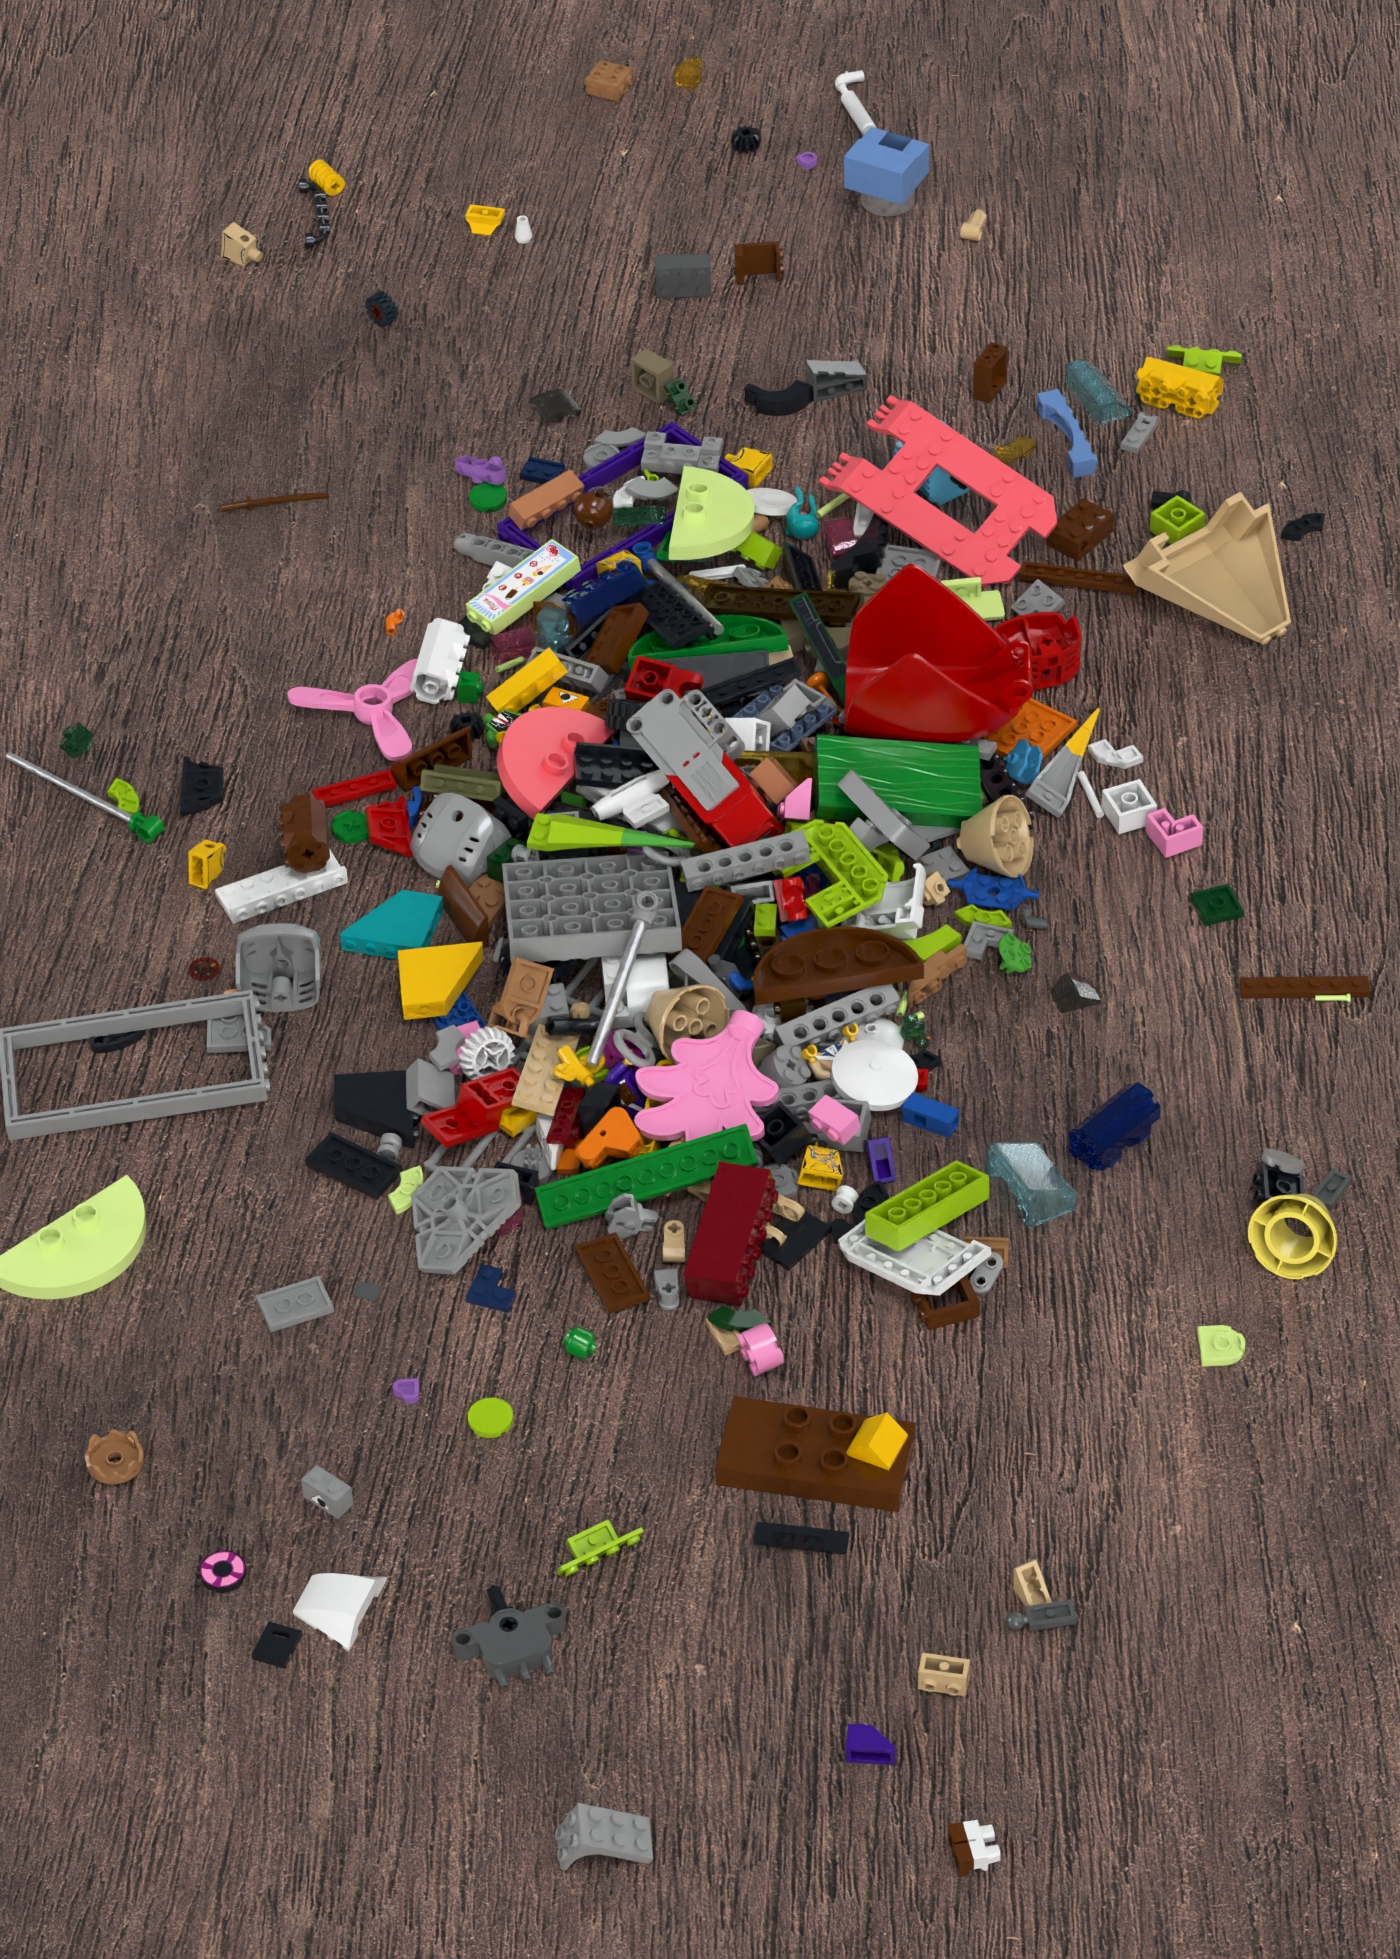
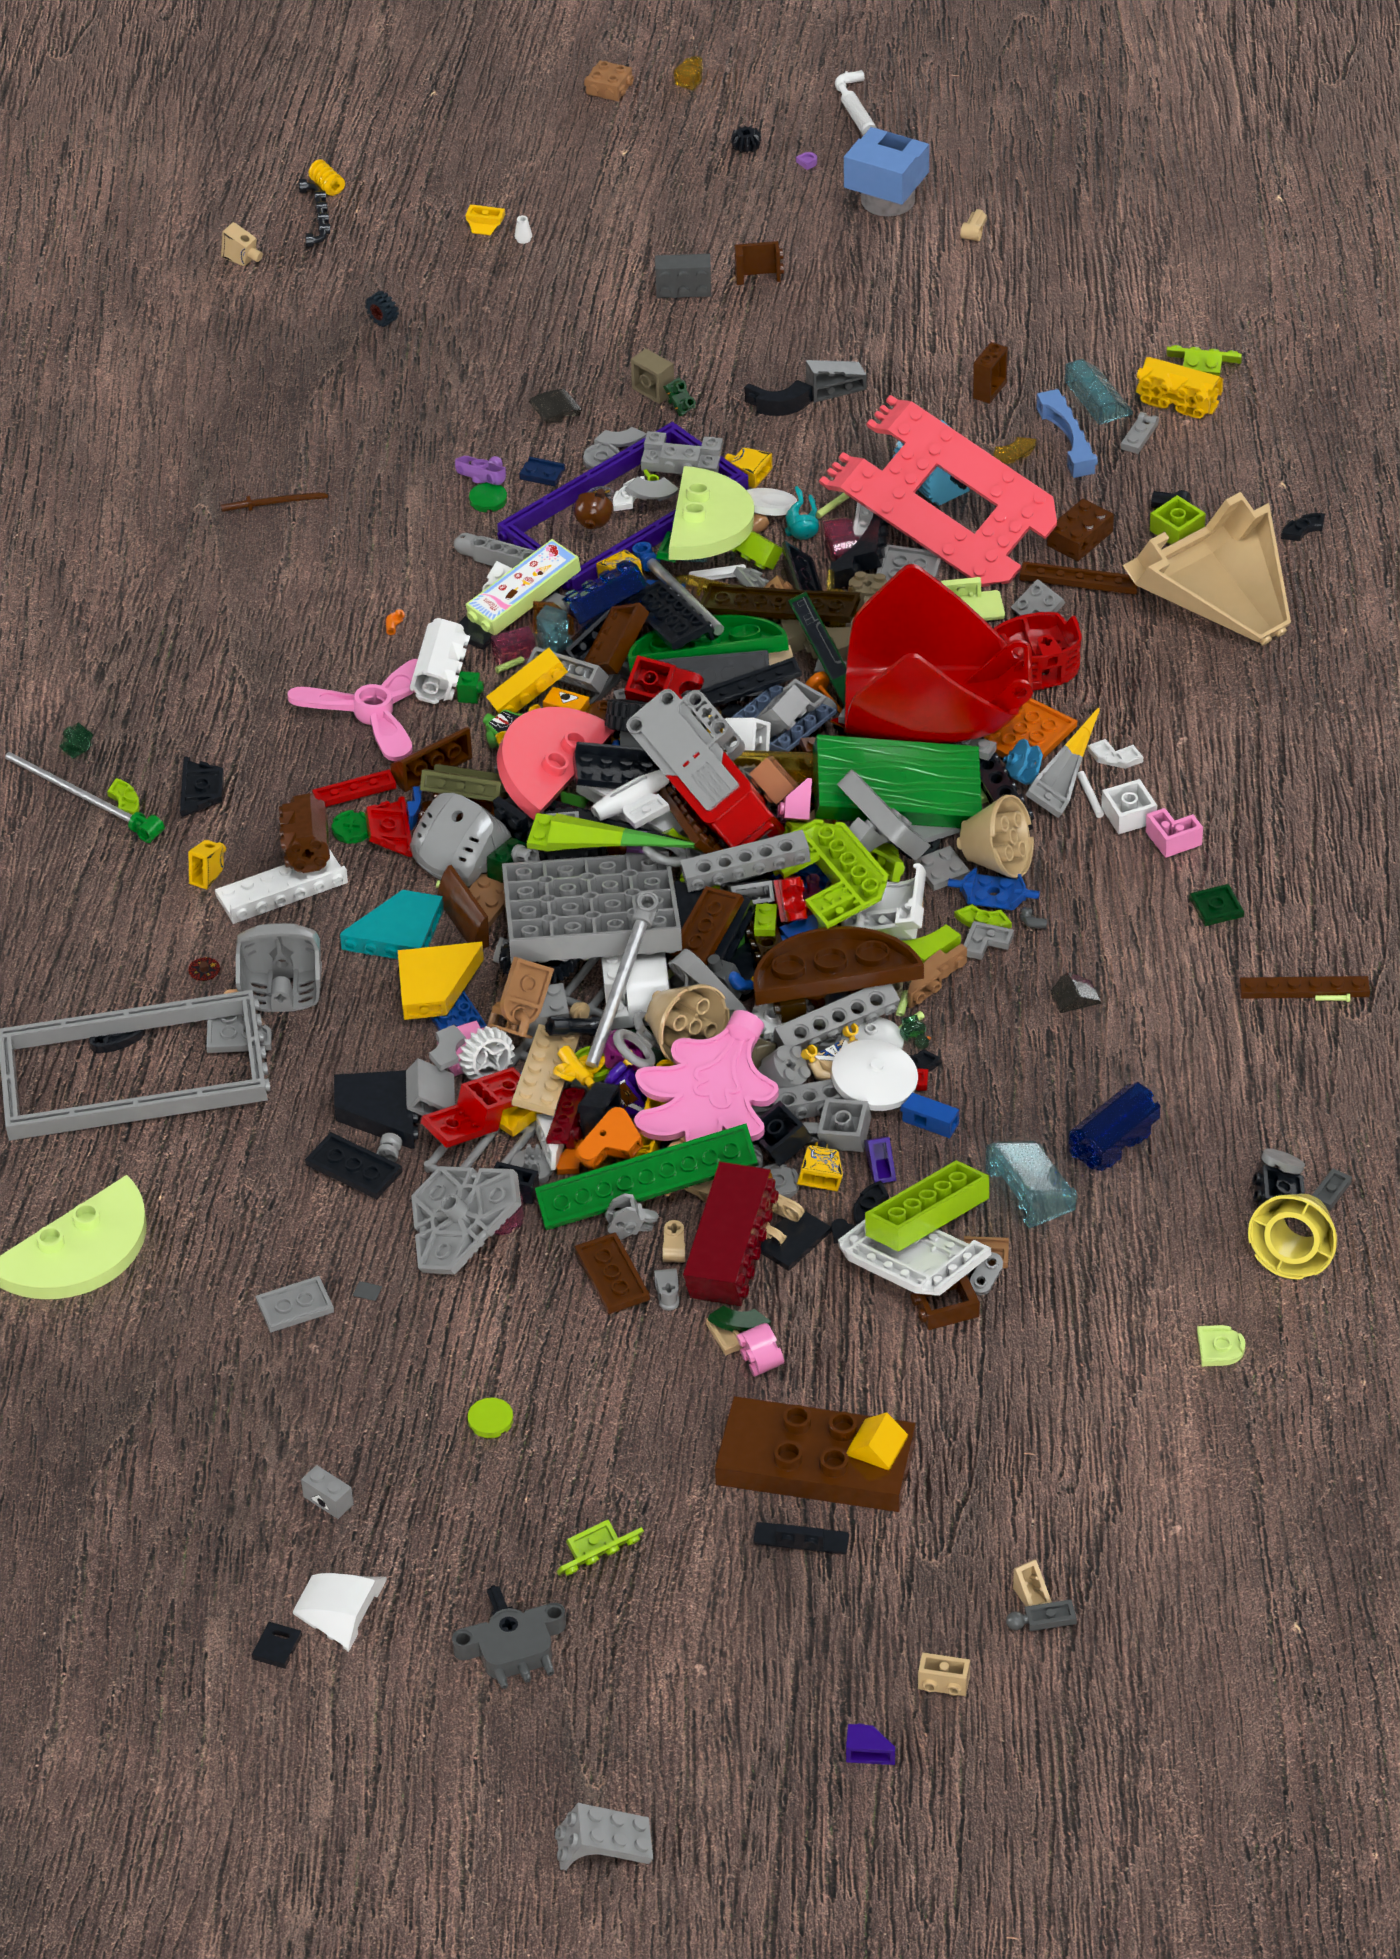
medium nougat plate [85,1430,144,1484] -> none
tile [199,1550,247,1593] -> none
yellowish green tile [388,1166,424,1214] -> none
medium lavender tile [392,1378,419,1404] -> none
black gear [450,710,484,743] -> none
dark blue plate [466,1264,516,1313] -> none
nougat brick [507,469,585,531] -> none
green head [562,1326,598,1359] -> none
clear green hinge [613,506,666,526] -> none
bright pink brick [808,1095,861,1145] -> none
white wheel [831,1185,858,1214] -> none
tan brick [923,871,950,906] -> none
hips [948,1820,1001,1877] -> none
bright green plate [998,932,1032,974] -> none

